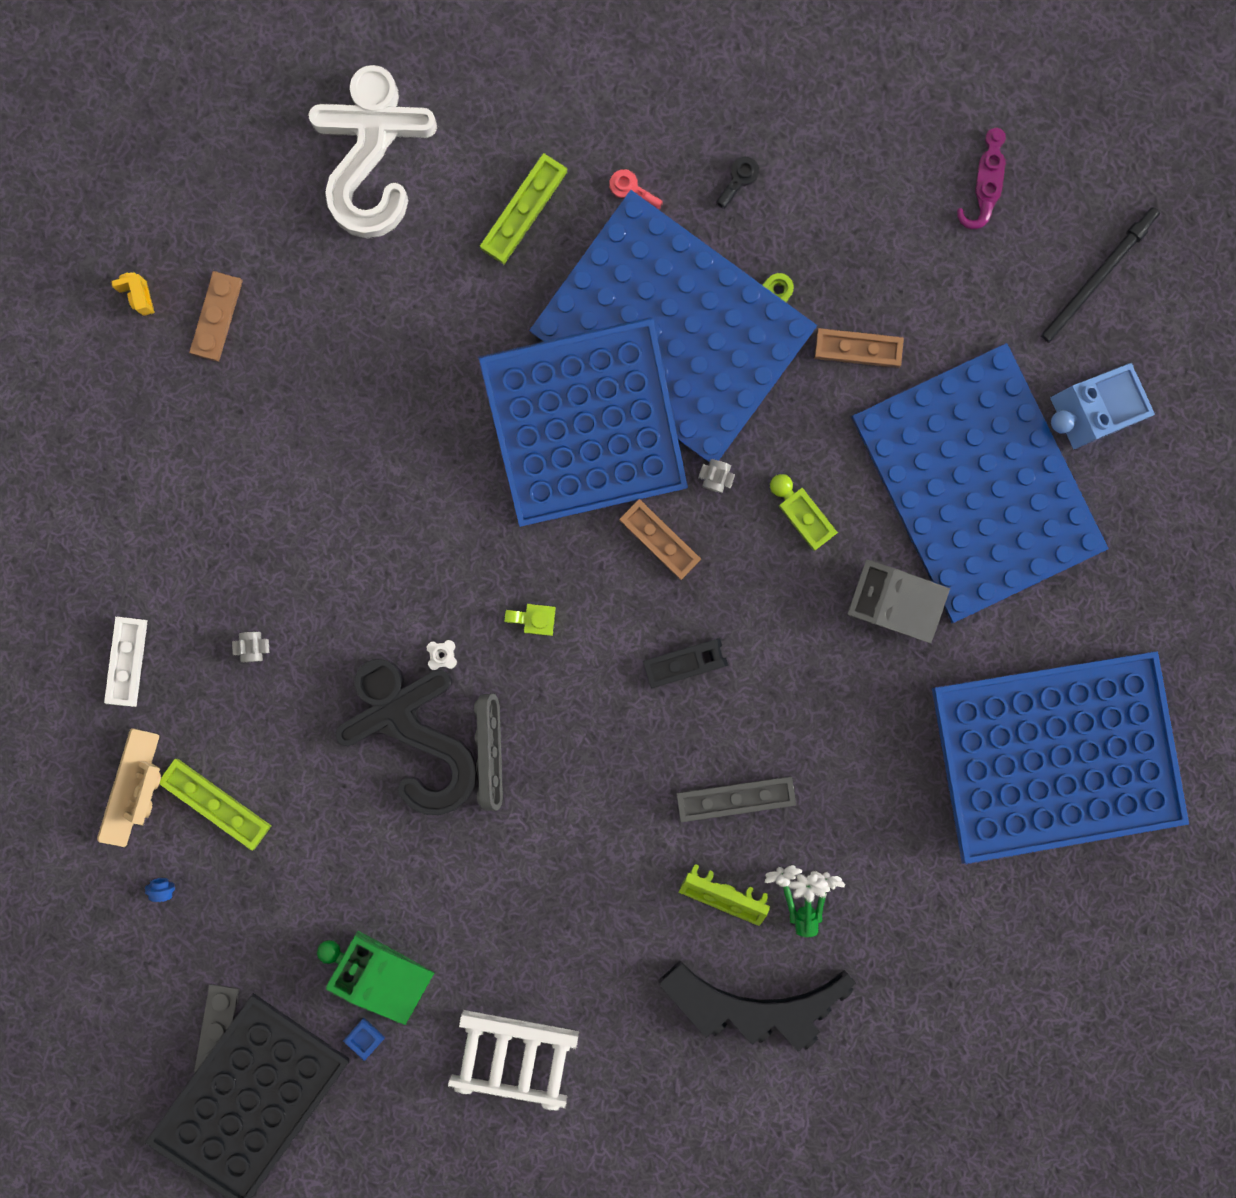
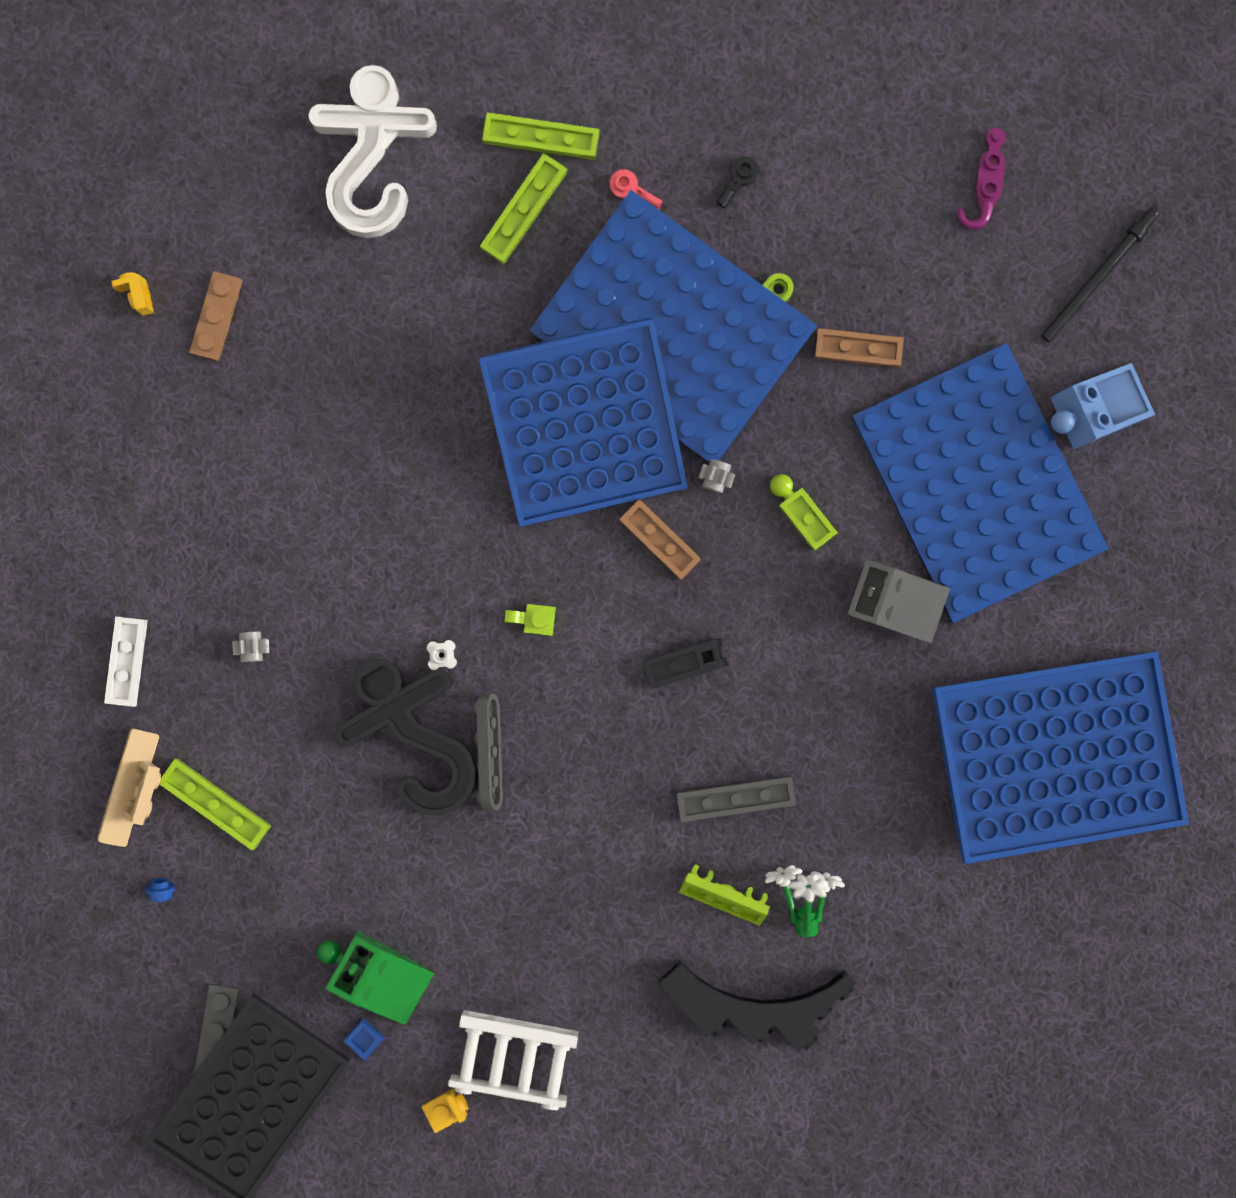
none -> yellow bracket [422,1088,469,1133]
none -> lime plate [482,112,599,160]

